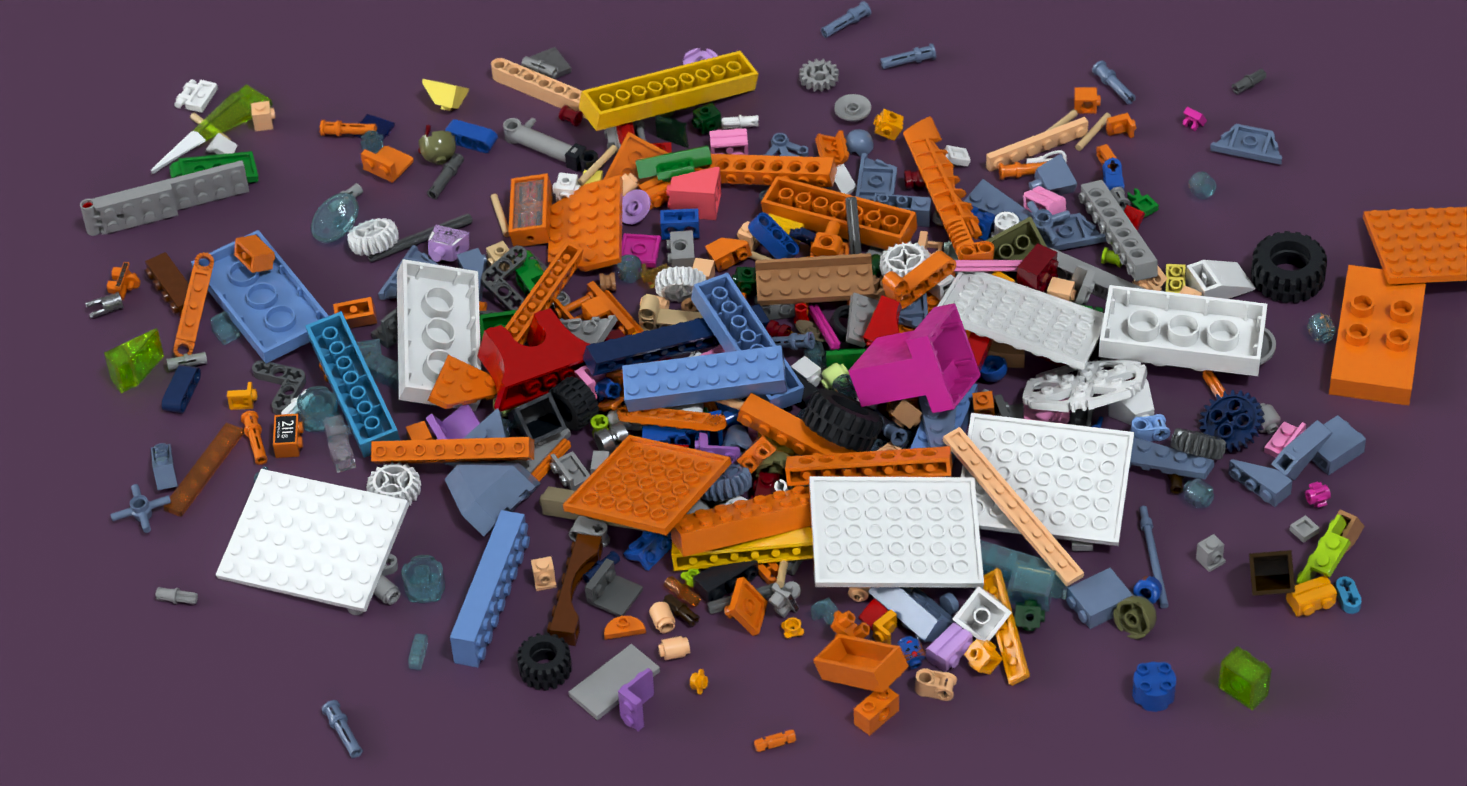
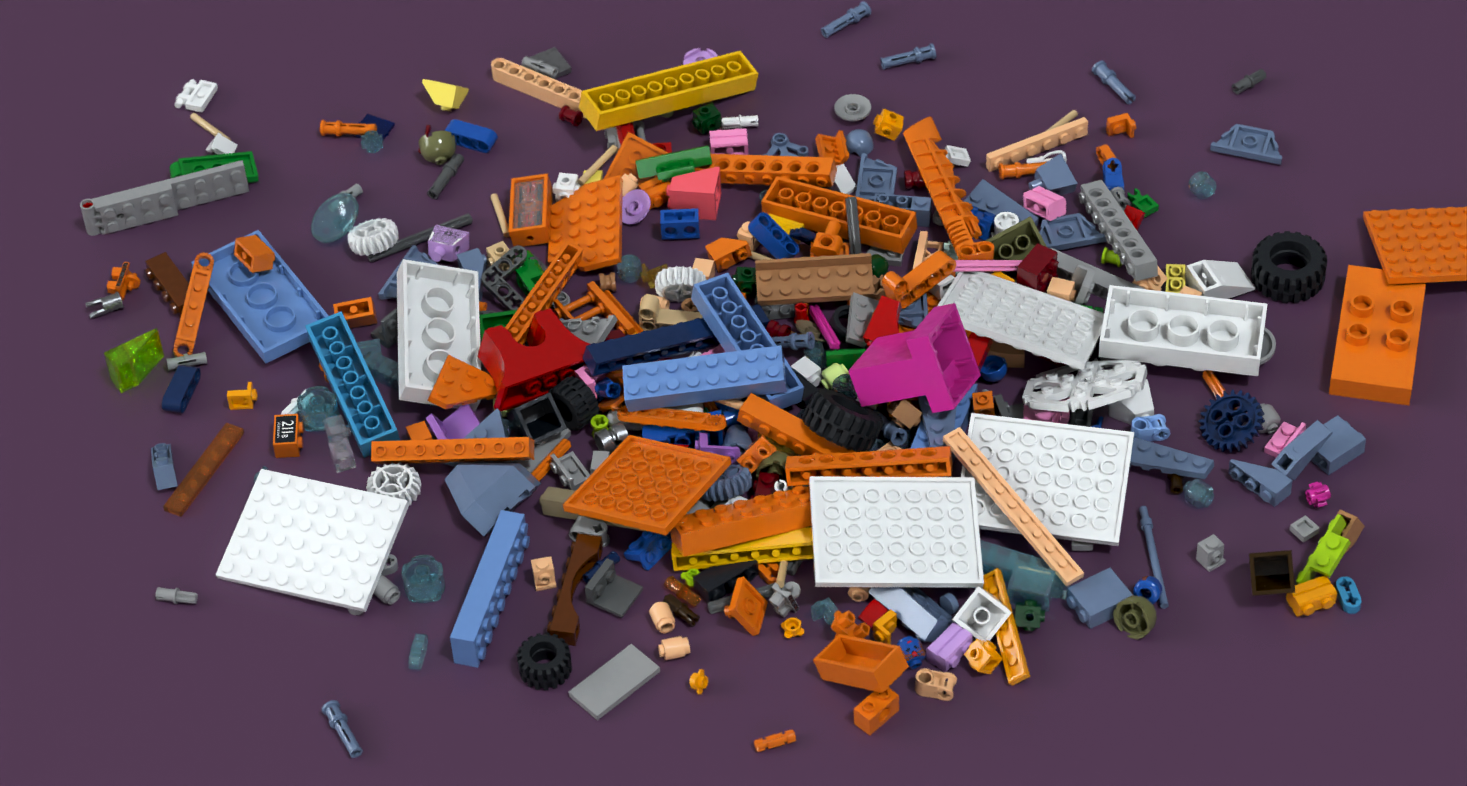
sand blue bar [110,484,171,533] -> none
clear neon green plate [151,84,273,174] -> none
clear light blue bracket [210,311,241,345] -> none
orange pin [240,411,268,465] -> none
light nougat brick [251,101,276,132] -> none
dark grey beam [252,360,306,415] -> none
orange bracket [361,146,414,183] -> none
light grey piece [503,118,598,174] -> none
orange brick [581,296,611,320] -> none
orange plate [604,616,646,640] -> none
dark pink plate [618,233,661,268] -> none
medium lavender bracket [618,668,654,731] -> none
clear green slope [655,115,689,148] -> none
light grey brick [667,230,695,268] -> none
light grey gear [799,59,839,92] -> none
white gear [879,241,930,277] -> none
sand blue bar [1027,201,1070,244] -> none
orange brick [1074,87,1101,114] -> none
tan bar [1075,113,1111,151] -> none
blue brick [1132,662,1176,712] -> none
dark grey gear [1171,428,1226,460] -> none
dark pink tile [1183,107,1207,131] -> none
clear neon green brick [1218,646,1272,710] -> none
clear light blue head [1307,313,1336,343] -> none

